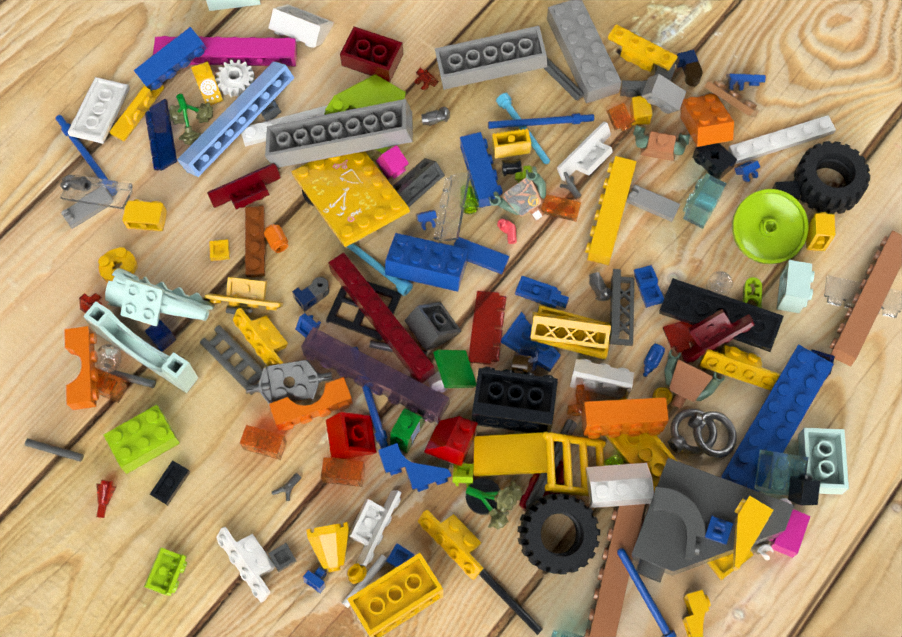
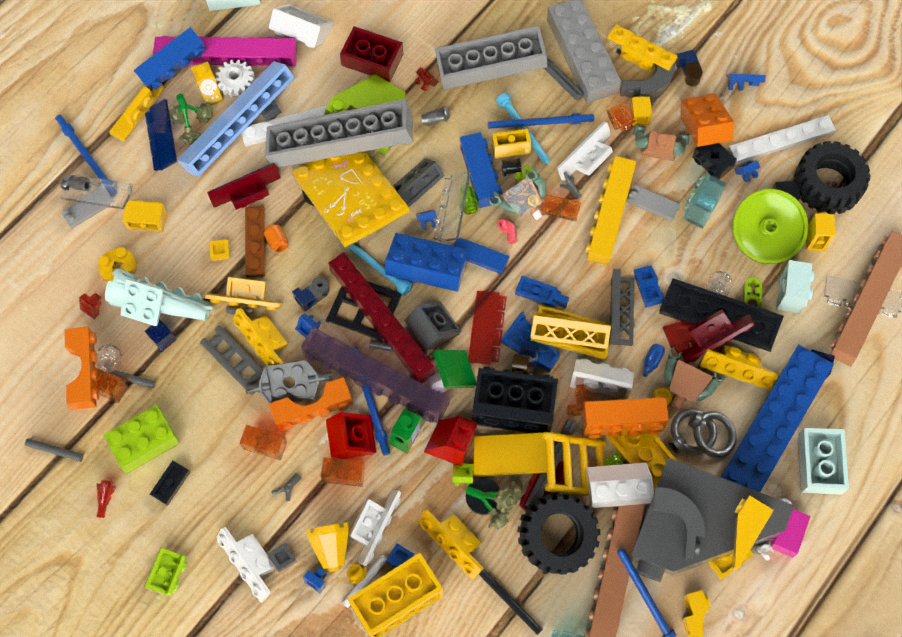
white tile [68,77,130,144] -> none
light aqua arch [83,301,198,393] -> none
dark pink brick [376,145,409,179] -> none
blue arch [378,443,451,492] -> none
flat silver arm [589,272,612,301] -> none
light grey brick [641,74,686,114] -> none
medium nougat plate [705,80,760,117] -> none
blue tile [705,516,733,545] -> none
clear light blue brick [754,449,809,496] -> none
black brick [788,473,821,506] -> none

